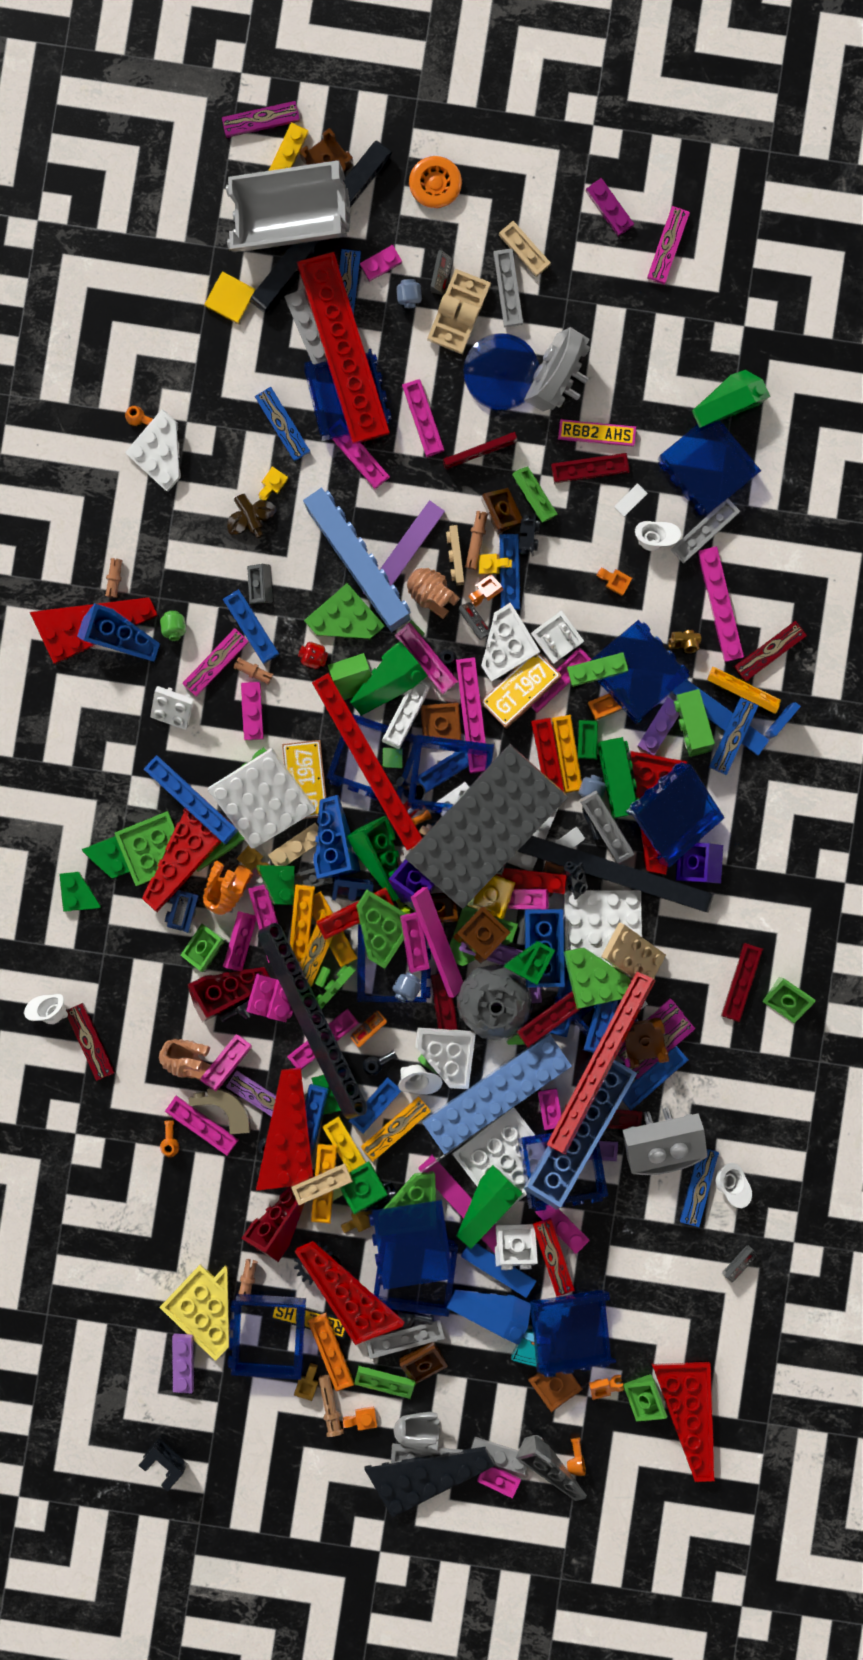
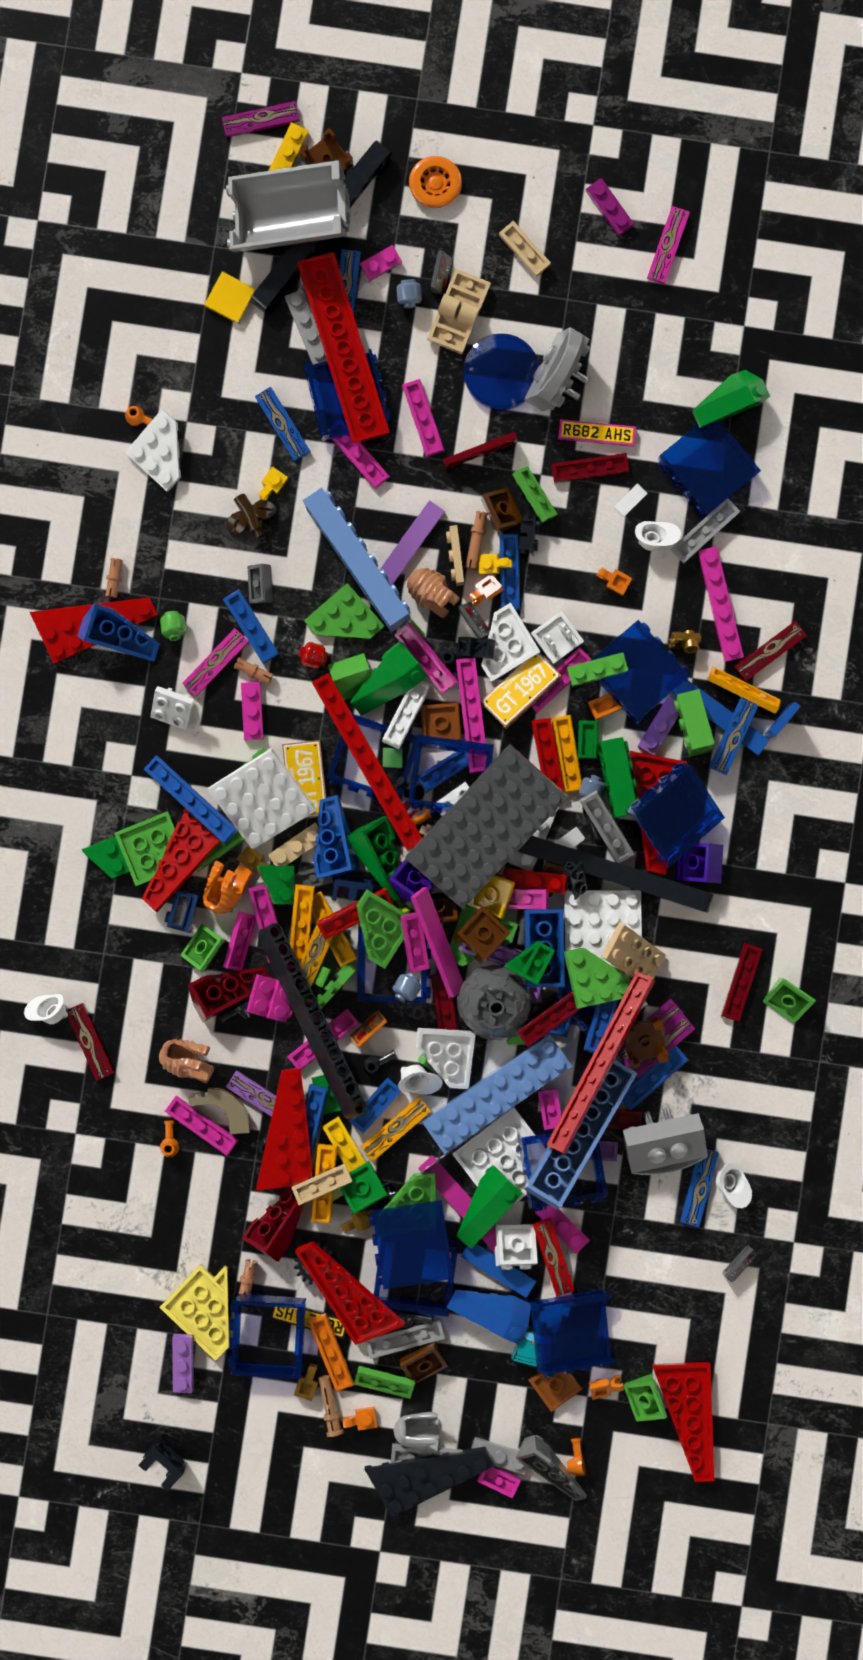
green wing [59,872,101,912] -> none
dark pink plate [200,1034,252,1092] -> none
light grey plate [493,249,523,328] -> none
none -> black slope [456,637,496,659]

